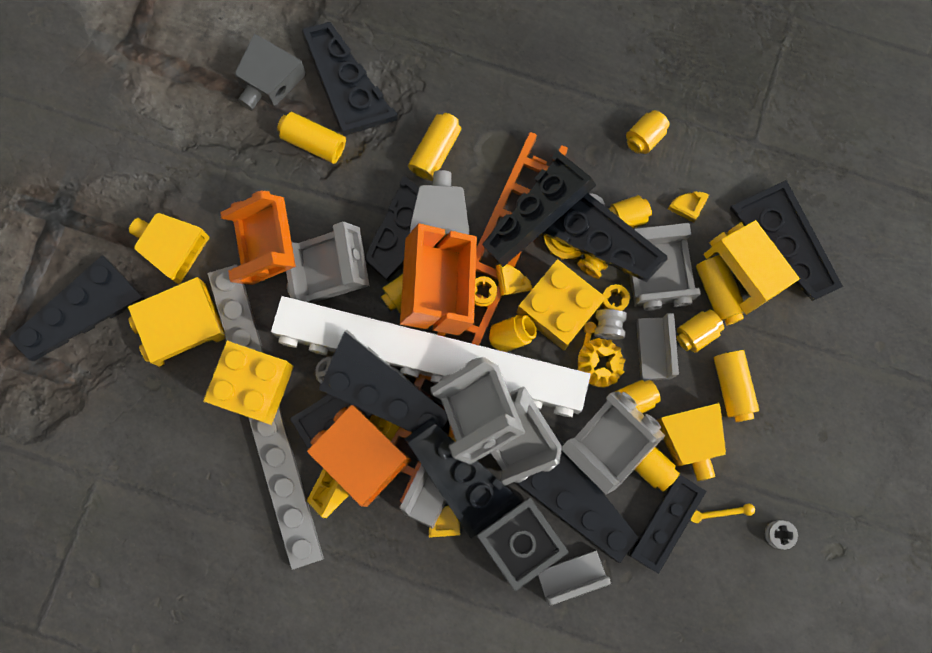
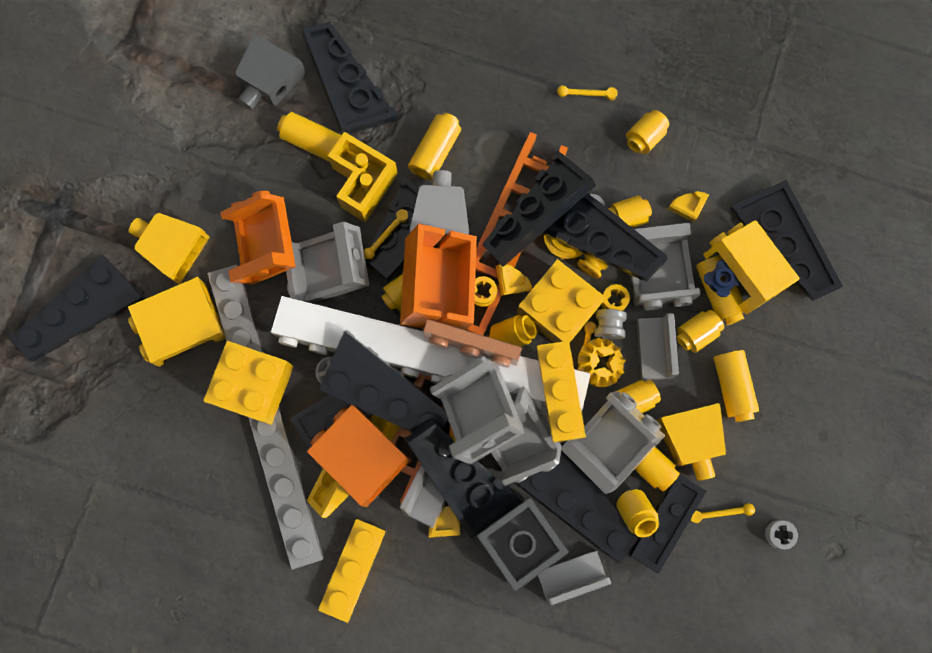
none -> yellow plate [318,519,386,623]
none -> yellow brick [328,132,398,223]
none -> yellow hinge [364,209,408,260]
none -> nougat plate [423,319,522,368]
none -> yellow plate [536,341,586,443]
none -> yellow hinge [557,85,618,101]
none -> yellow brick [616,489,659,537]
none -> dark blue plate [704,260,740,297]

